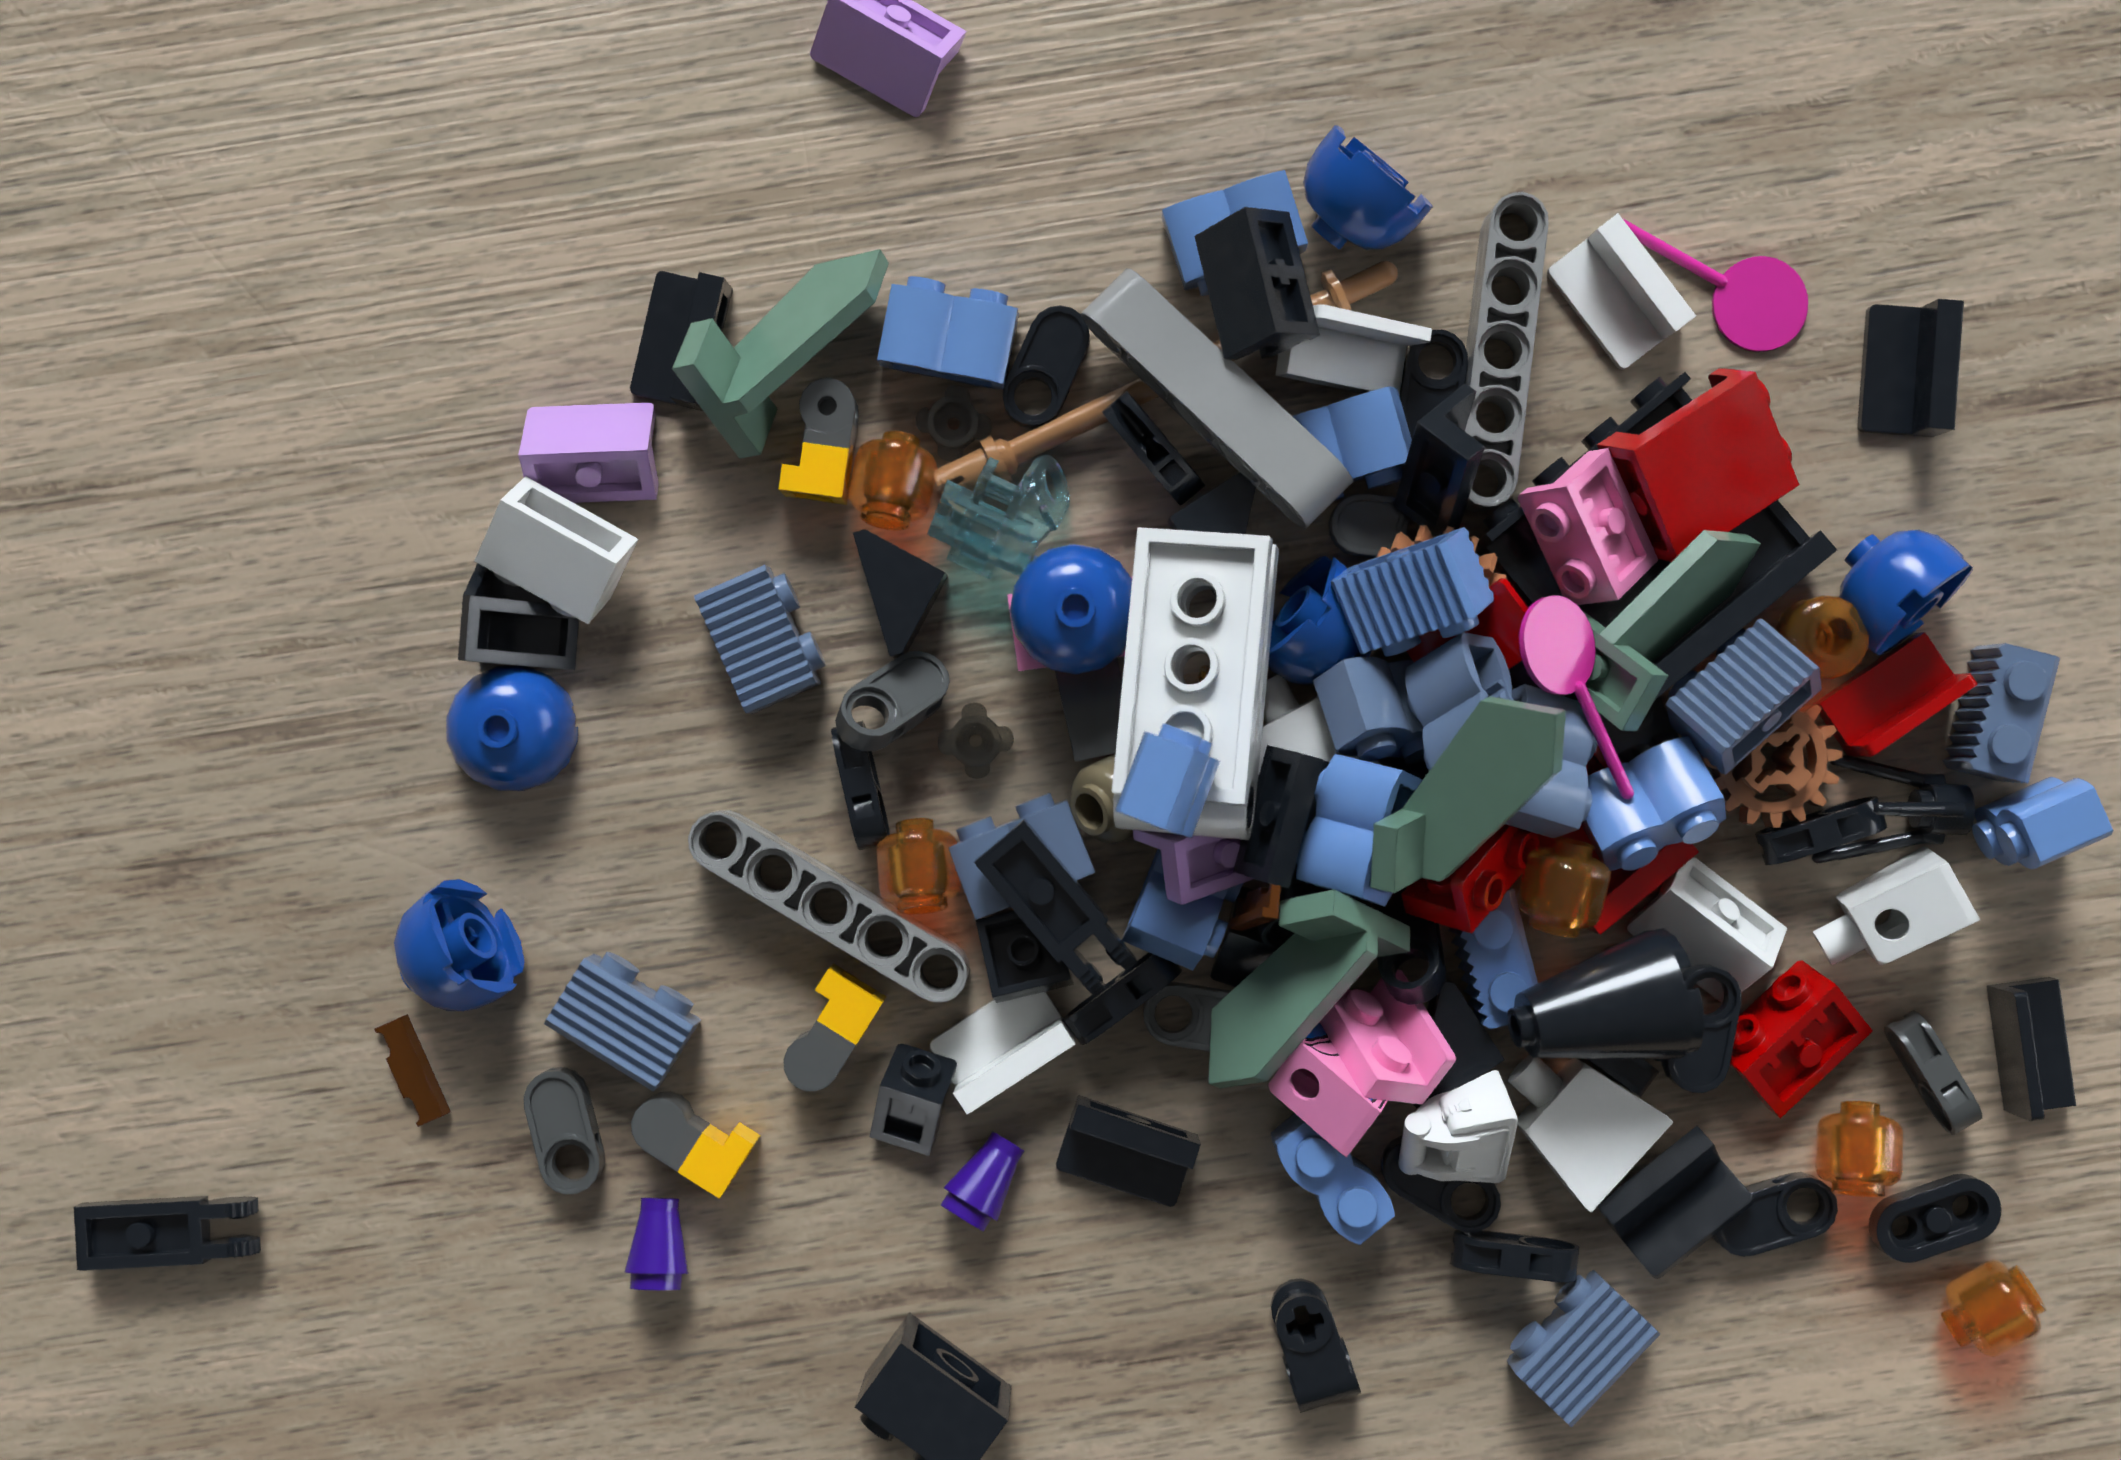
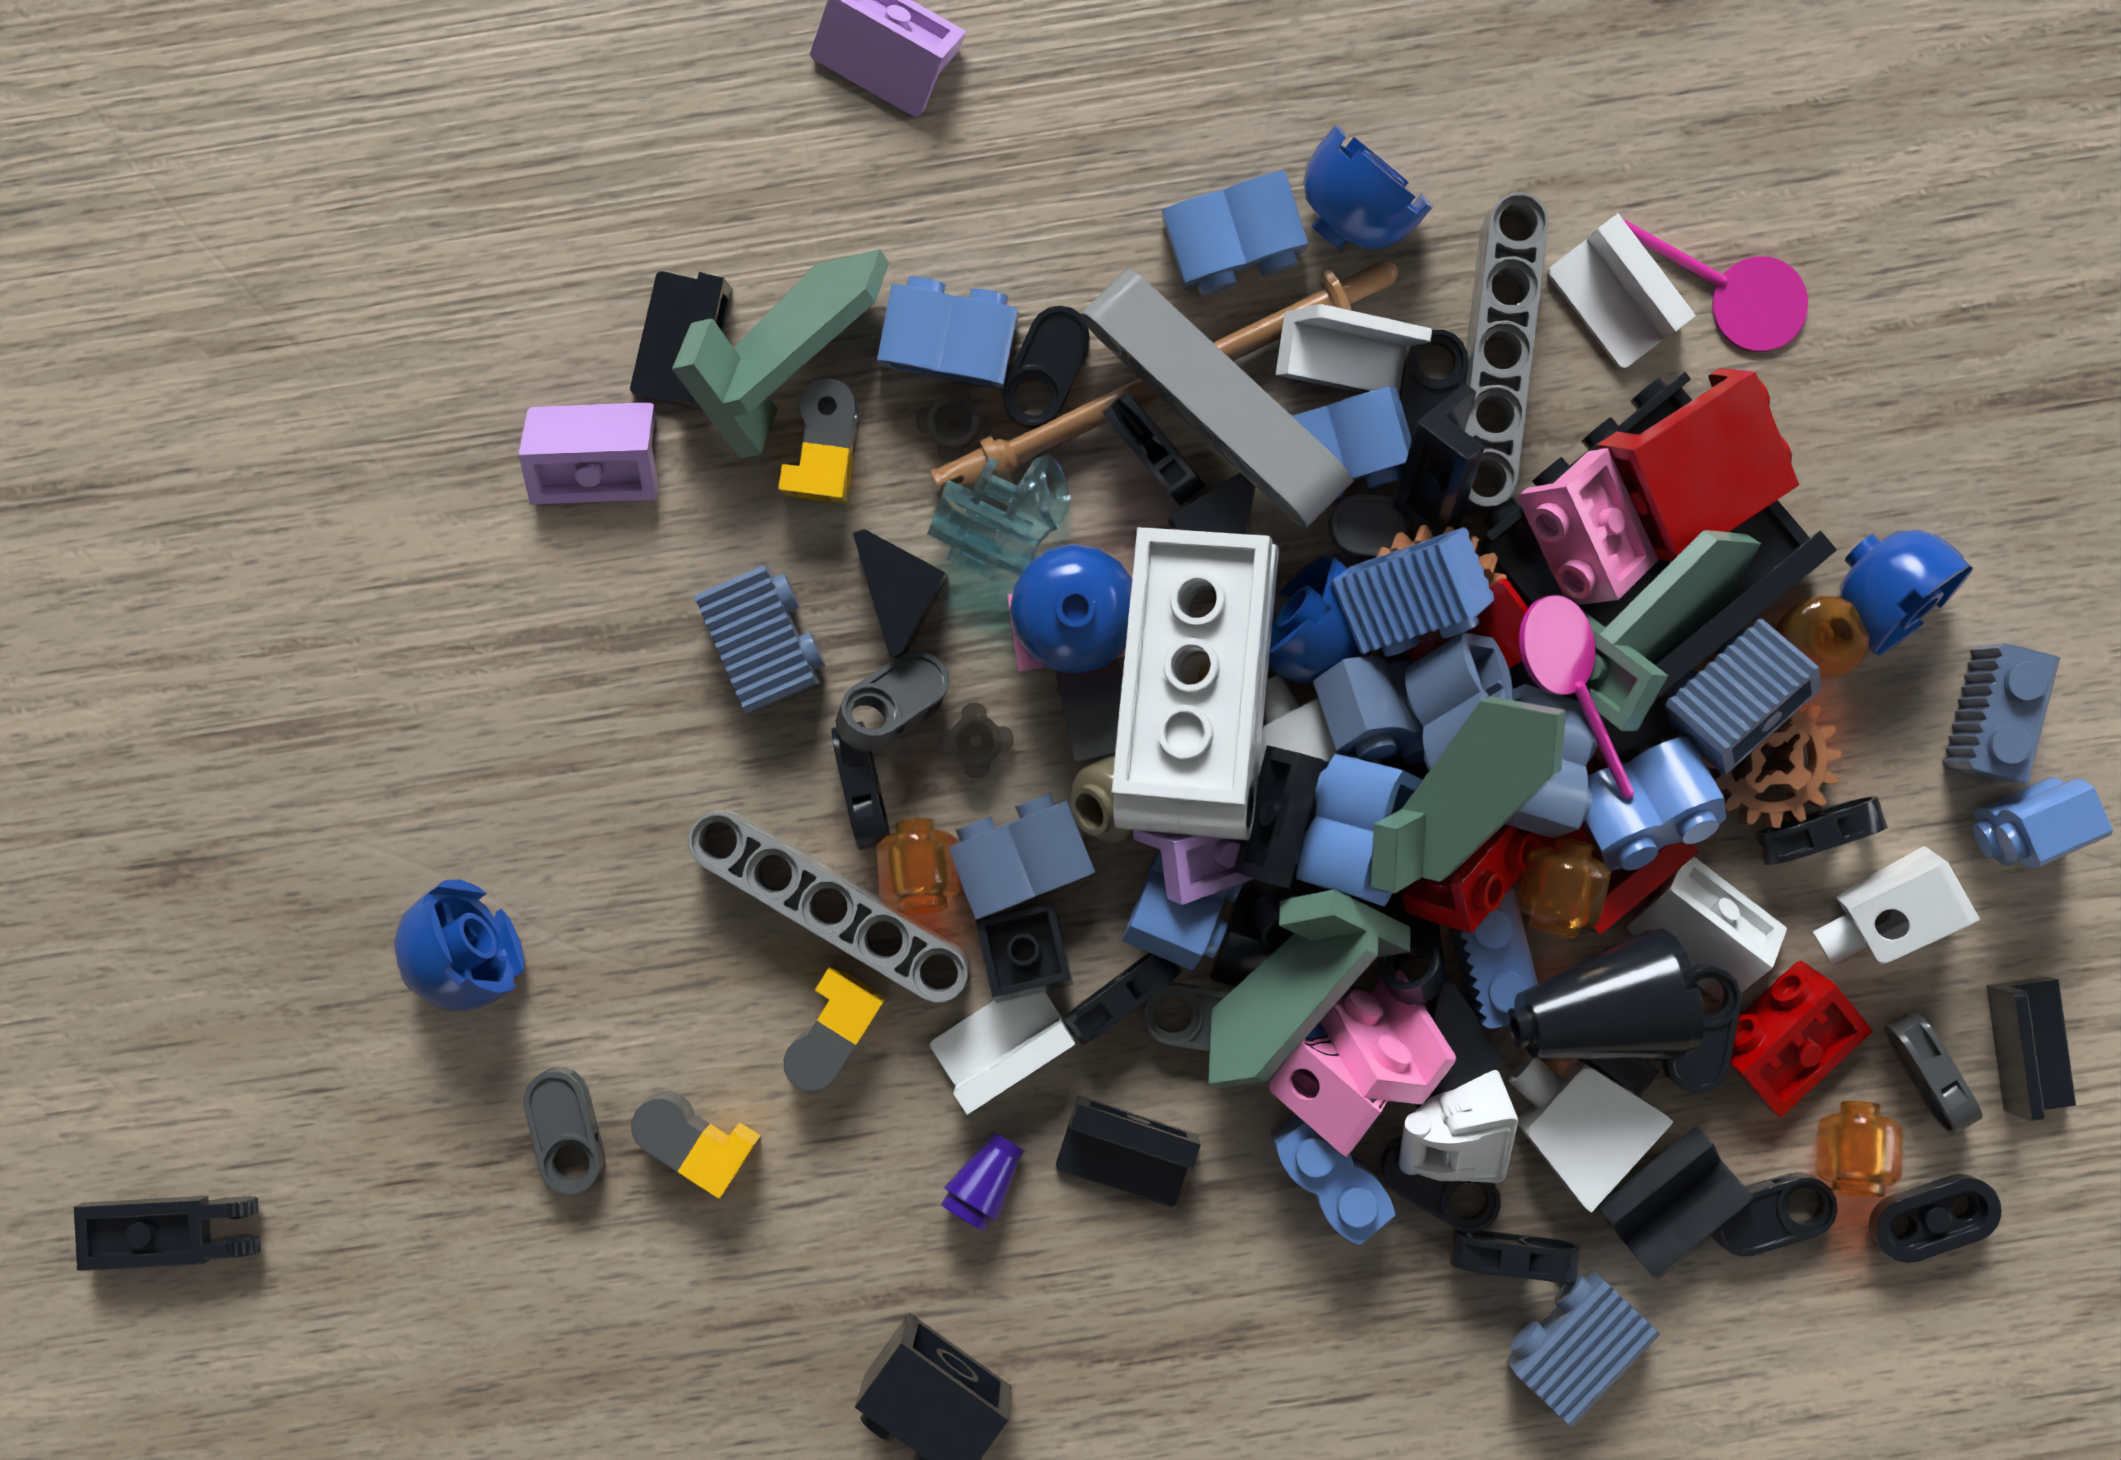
reddish brown piece [374,1014,451,1127] -> none
blue cylinder [446,666,578,791] -> none
black slope [458,563,579,670] -> none
white brick [475,476,638,624] -> none
sand blue brick [544,952,701,1091] -> none
dark purple cone [624,1198,689,1291] -> none
clear orange head [848,431,938,531] -> none
black bracket [869,1044,957,1156] -> none
black hinge [974,819,1138,997] -> none
medium blue brick [1115,723,1221,838] -> none
black hinge [1194,207,1320,360] -> none
reddish brown piece [1228,884,1281,931] -> none
black piece [1271,1278,1361,1413] -> none
black plant [1812,755,1975,863] -> none
red panel [1813,632,1978,757] -> none
black panel [1857,299,1964,437] -> none
clear orange head [1941,1259,2047,1357] -> none

